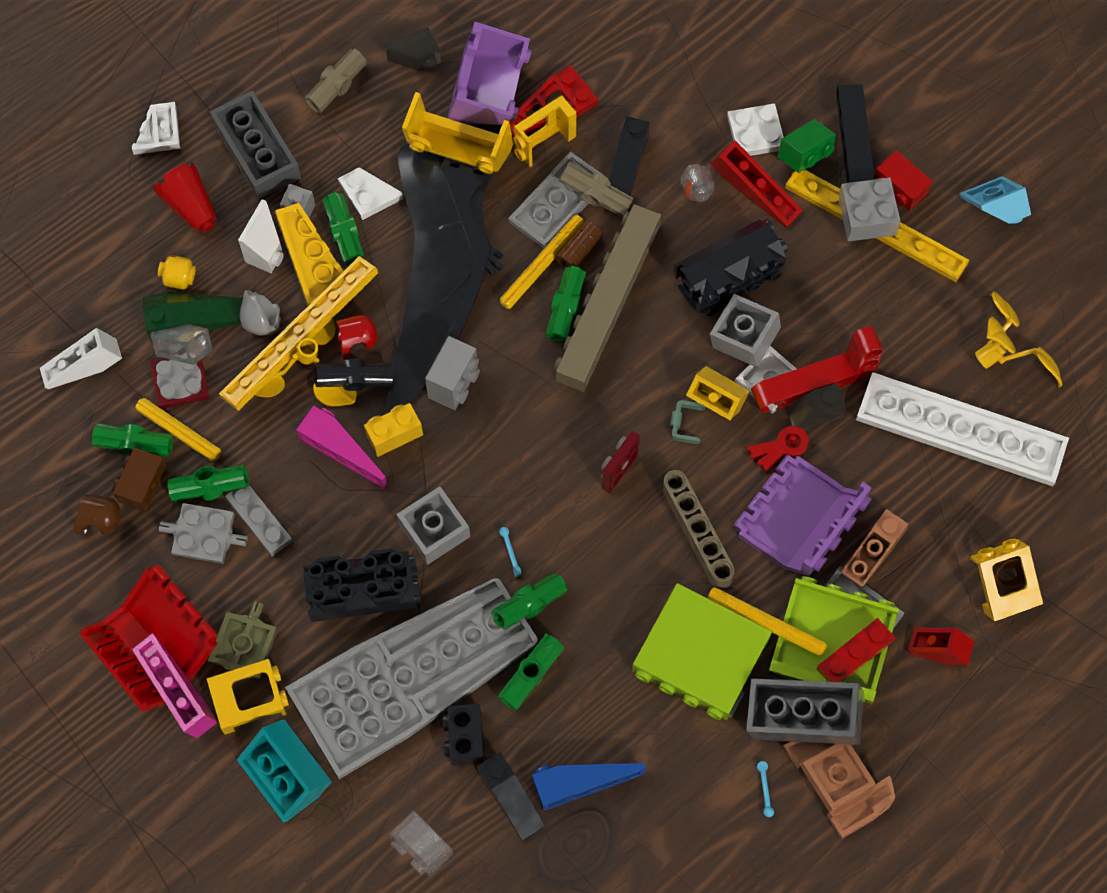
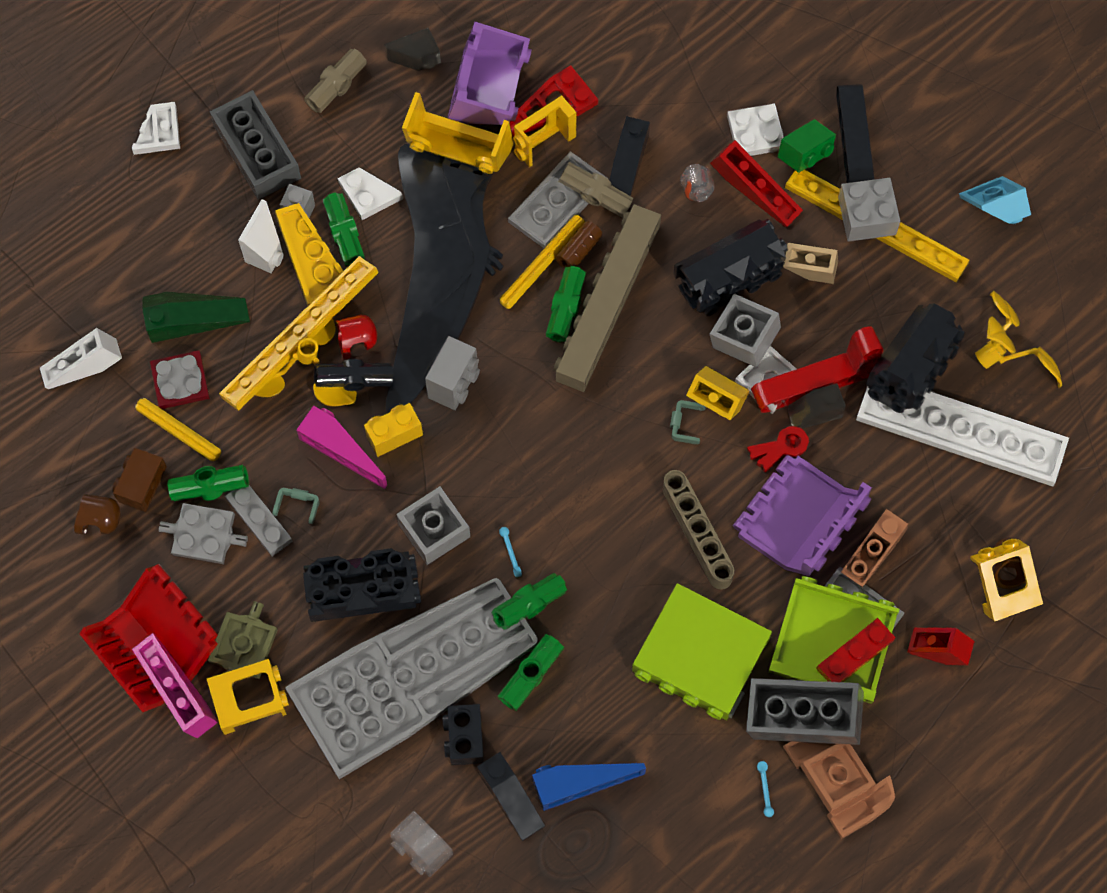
green piece [92,424,173,458] -> none
clear slope [150,325,213,365] -> none
red cone [153,162,217,233] -> none
yellow head [158,255,196,290] -> none
teal slope [237,719,332,823] -> none
light grey hair [239,290,281,336] -> none
dark red piece [601,431,640,493] -> none
yellow axle [708,587,827,656] -> none
red brick [874,150,933,211] -> none
none -> sand green piece [272,488,320,524]
none -> tan slope [783,243,838,284]
none -> black brick [866,303,966,413]

